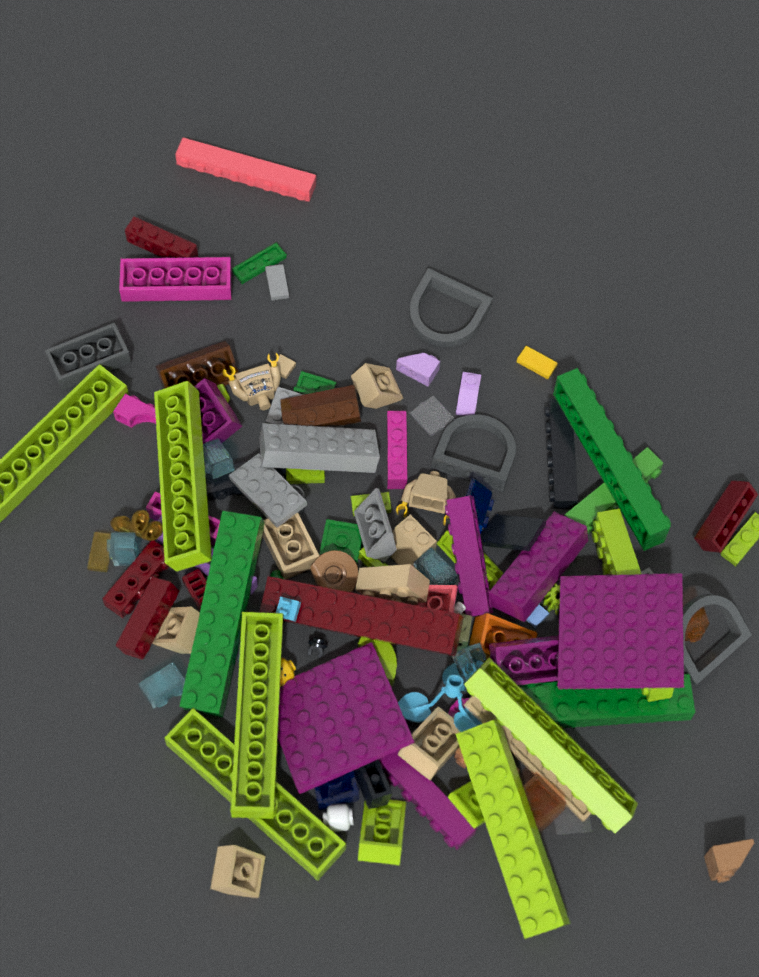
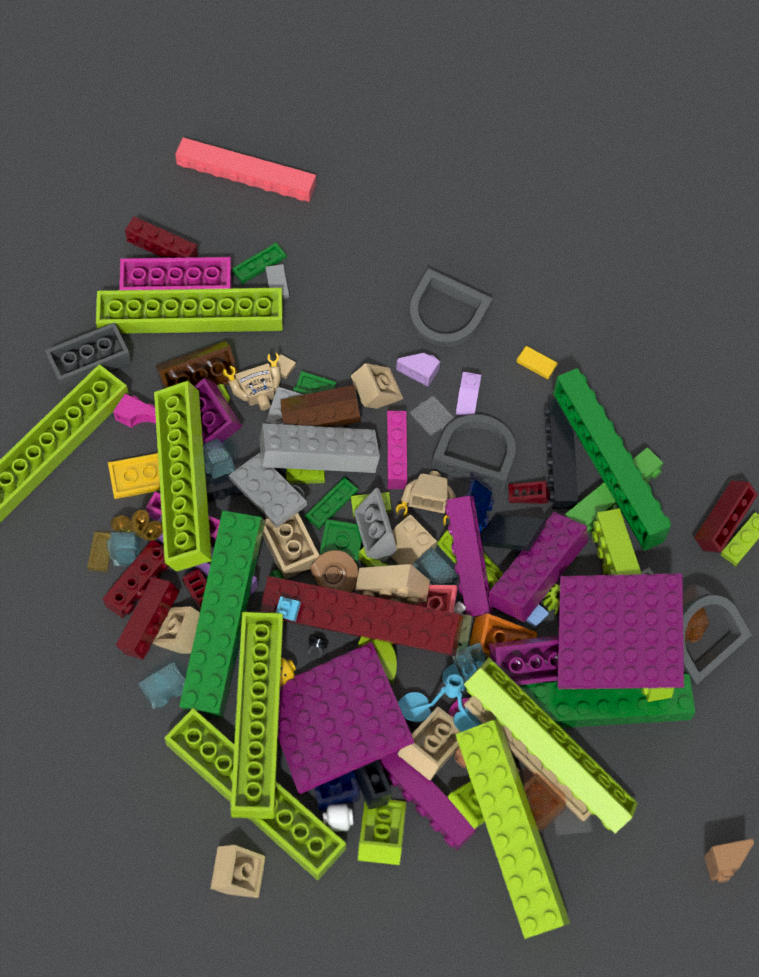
none -> lime brick [96,288,283,334]
none -> yellow tile [108,453,160,499]
none -> green tile [305,477,358,530]
none -> dark red slope [509,481,549,504]

